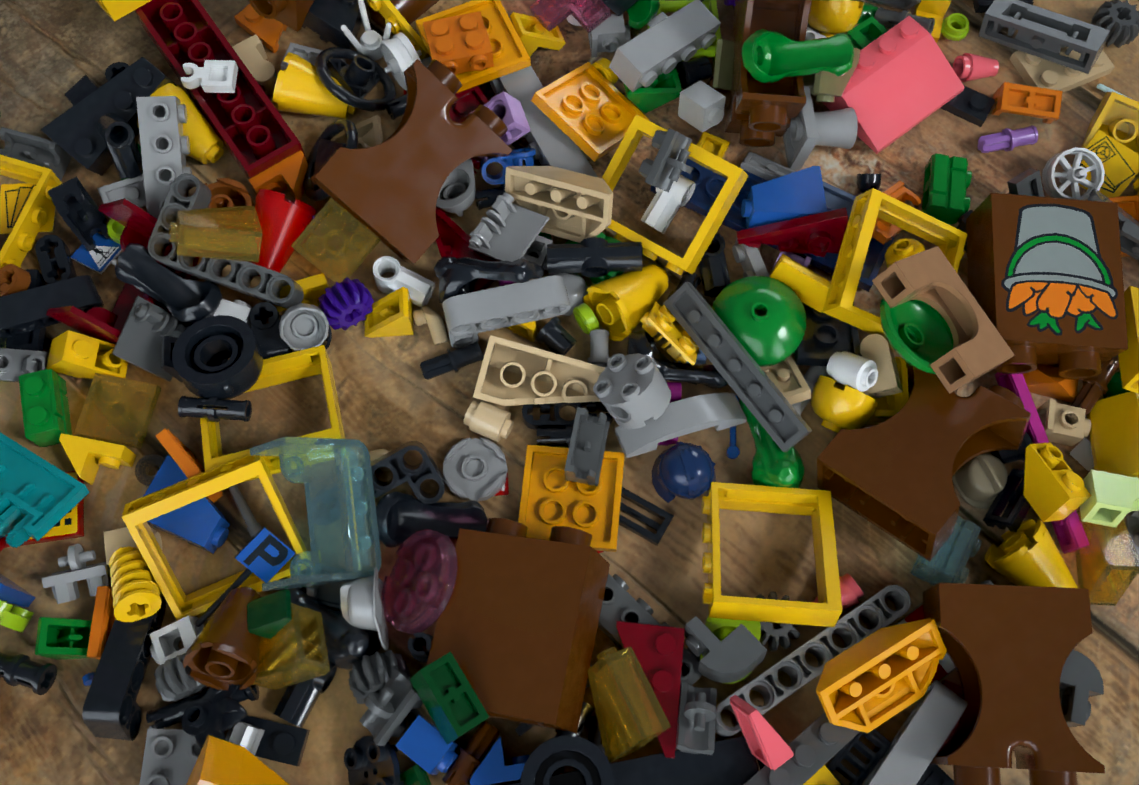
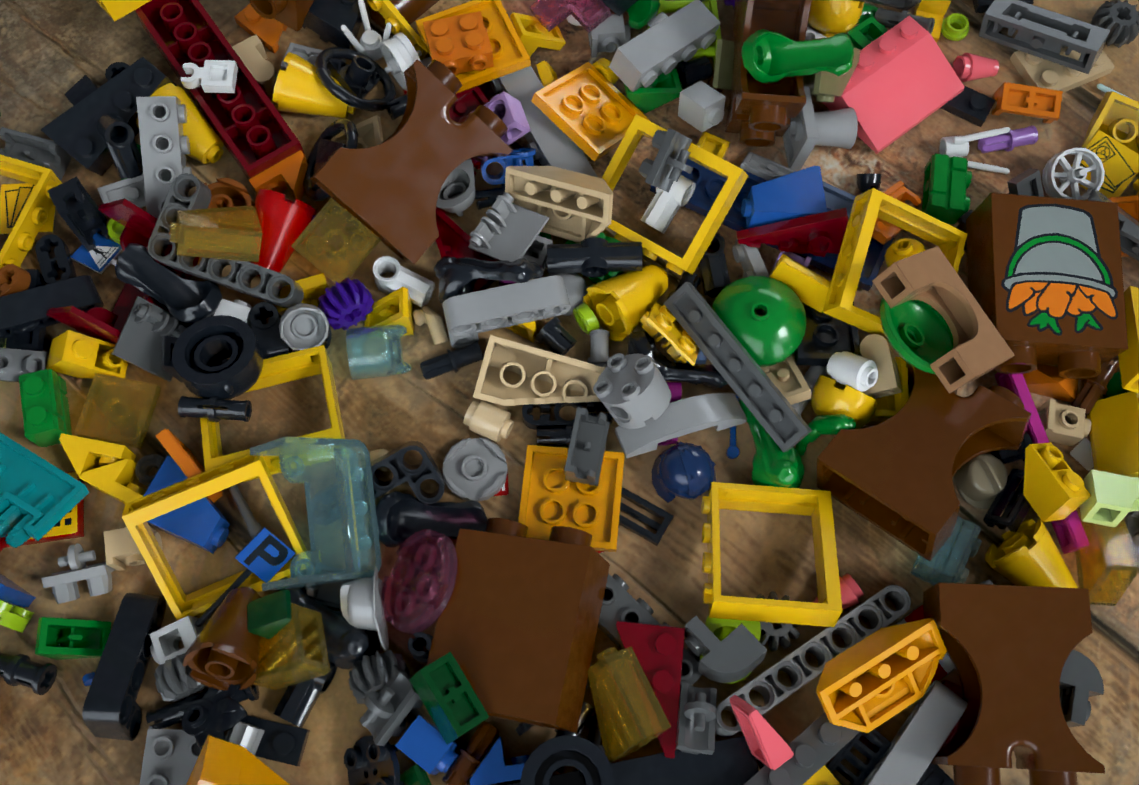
orange tile [87,586,115,660] -> none
yellow piece [109,546,162,623] -> none
none -> yellow slope [79,458,146,504]
none -> clear light blue piece [346,325,412,380]
none -> yellow tile [536,60,559,87]
none -> green arm [795,414,856,456]
none -> white plant [939,127,1010,174]

